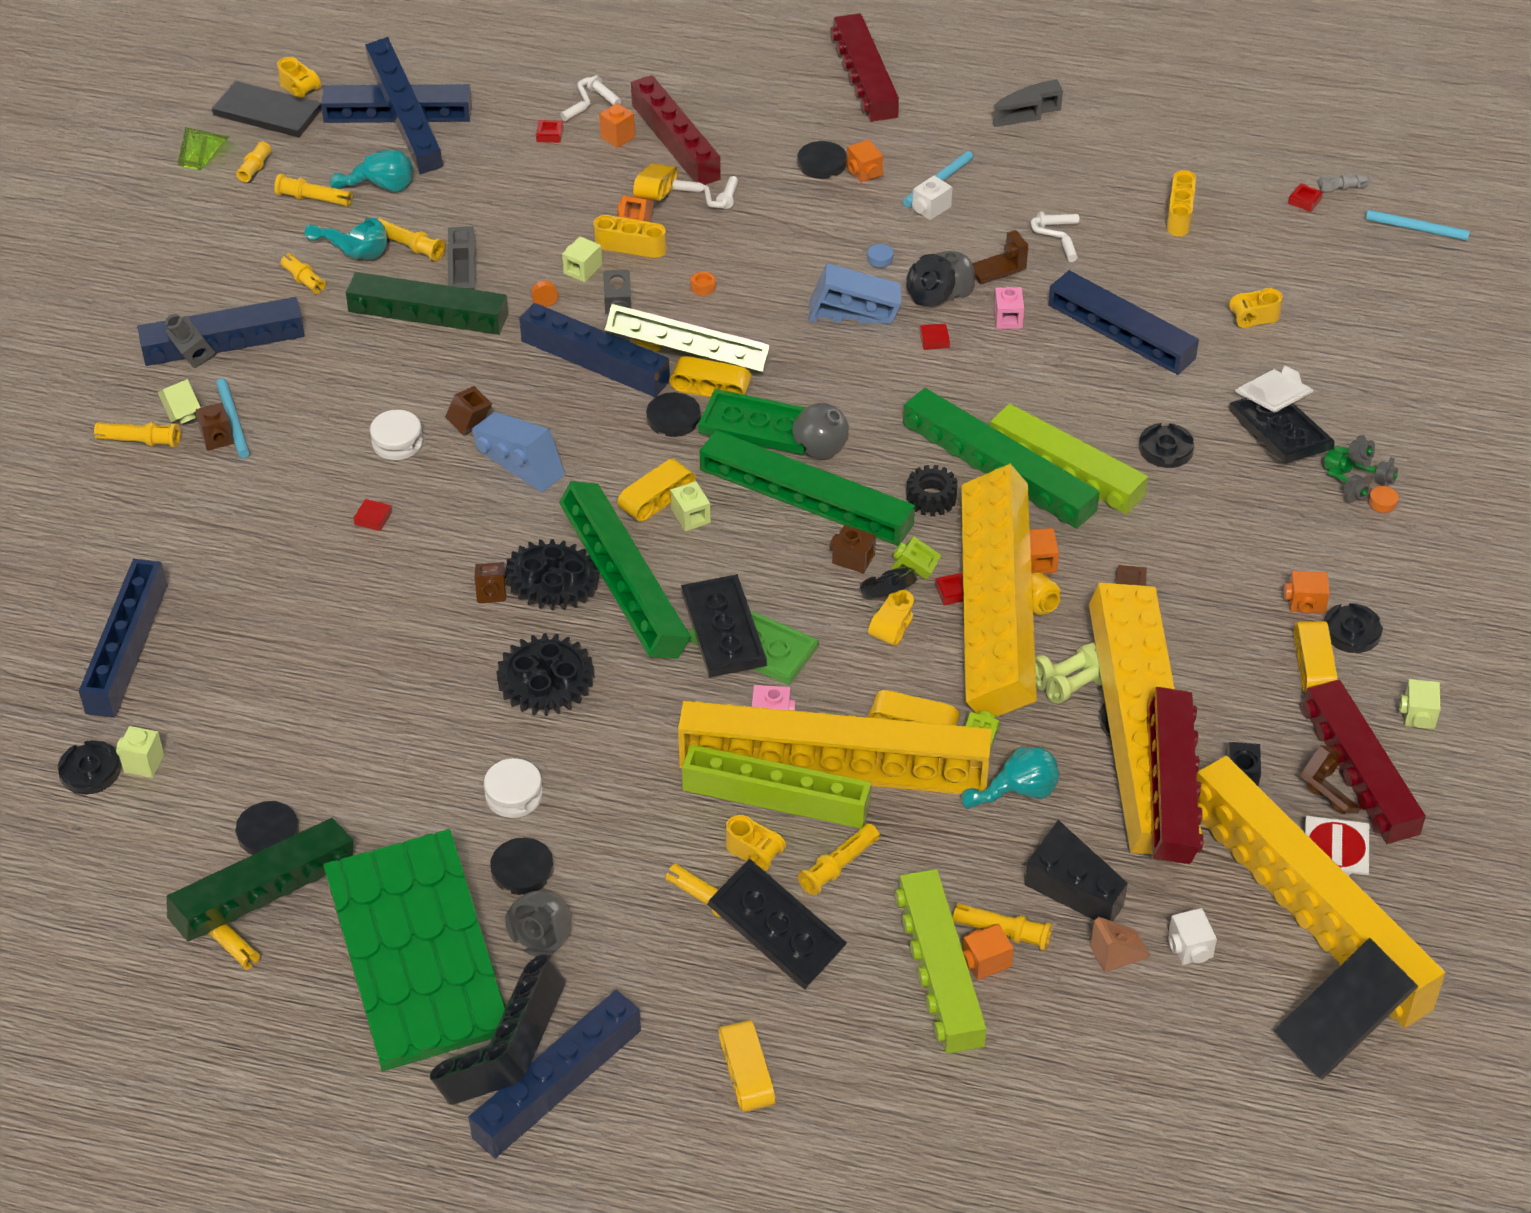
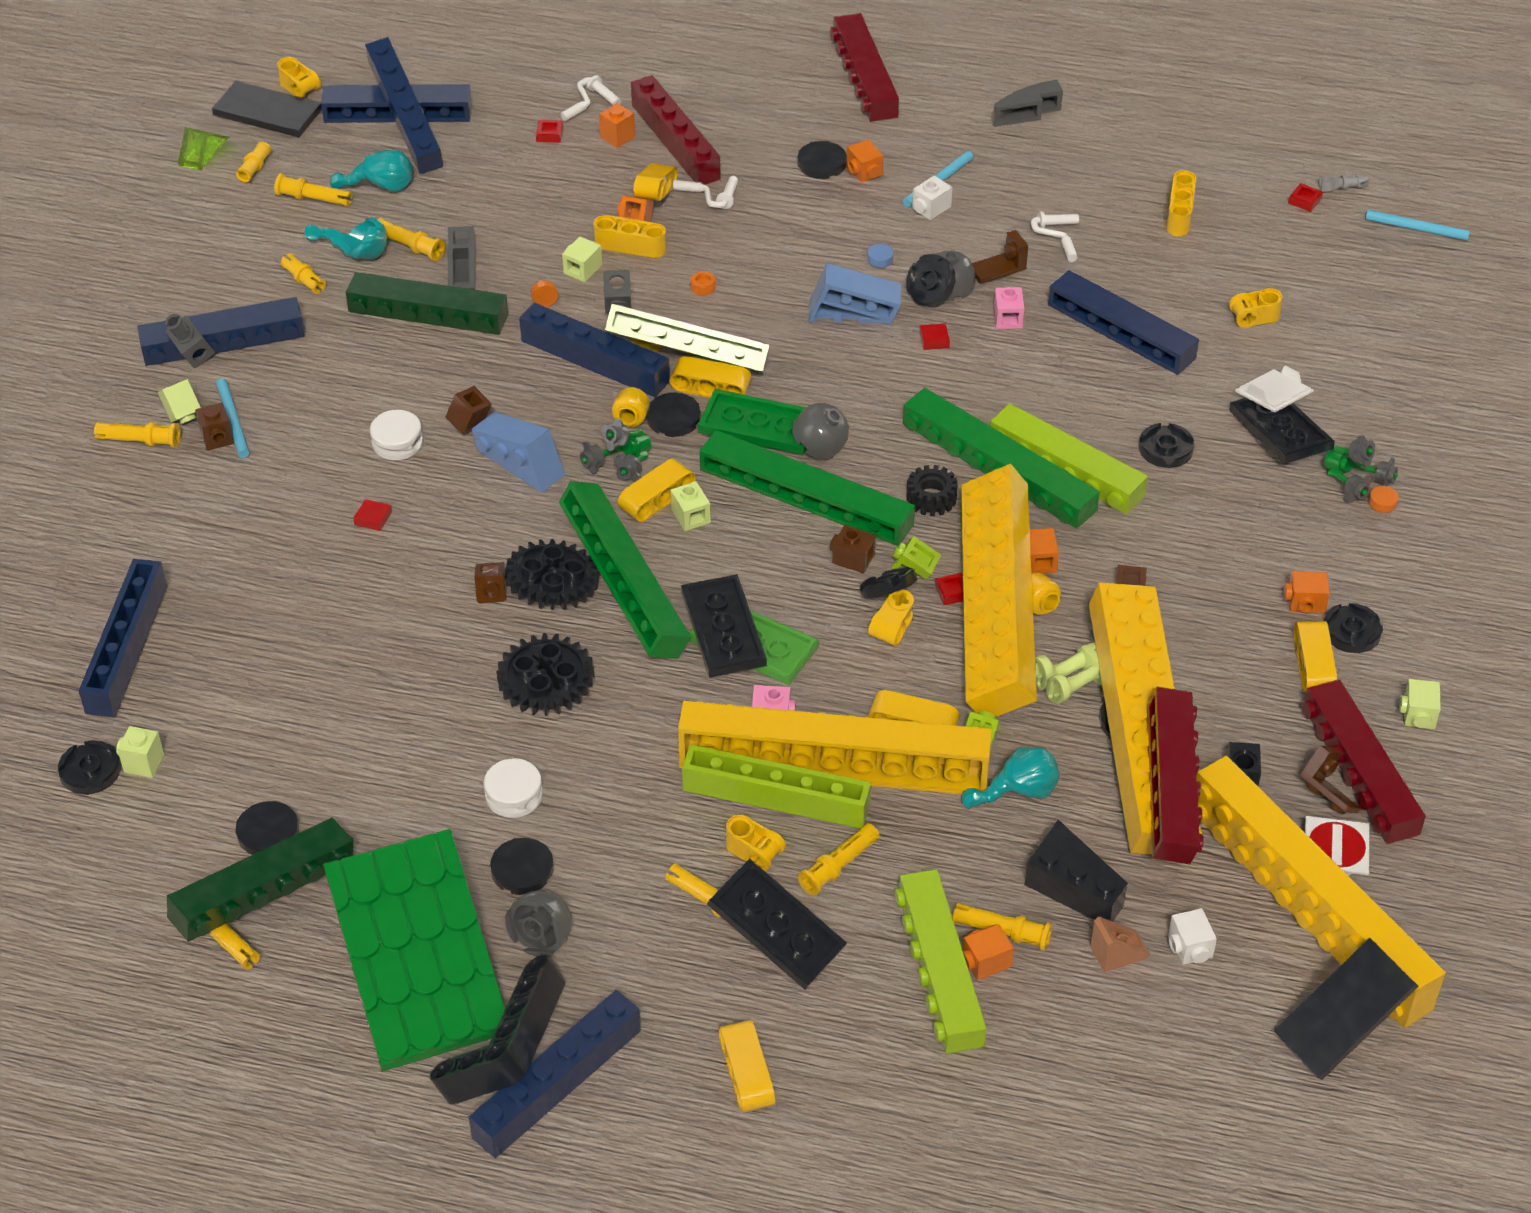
none -> dark grey plant [580,419,651,482]
none -> yellow head [612,387,650,428]

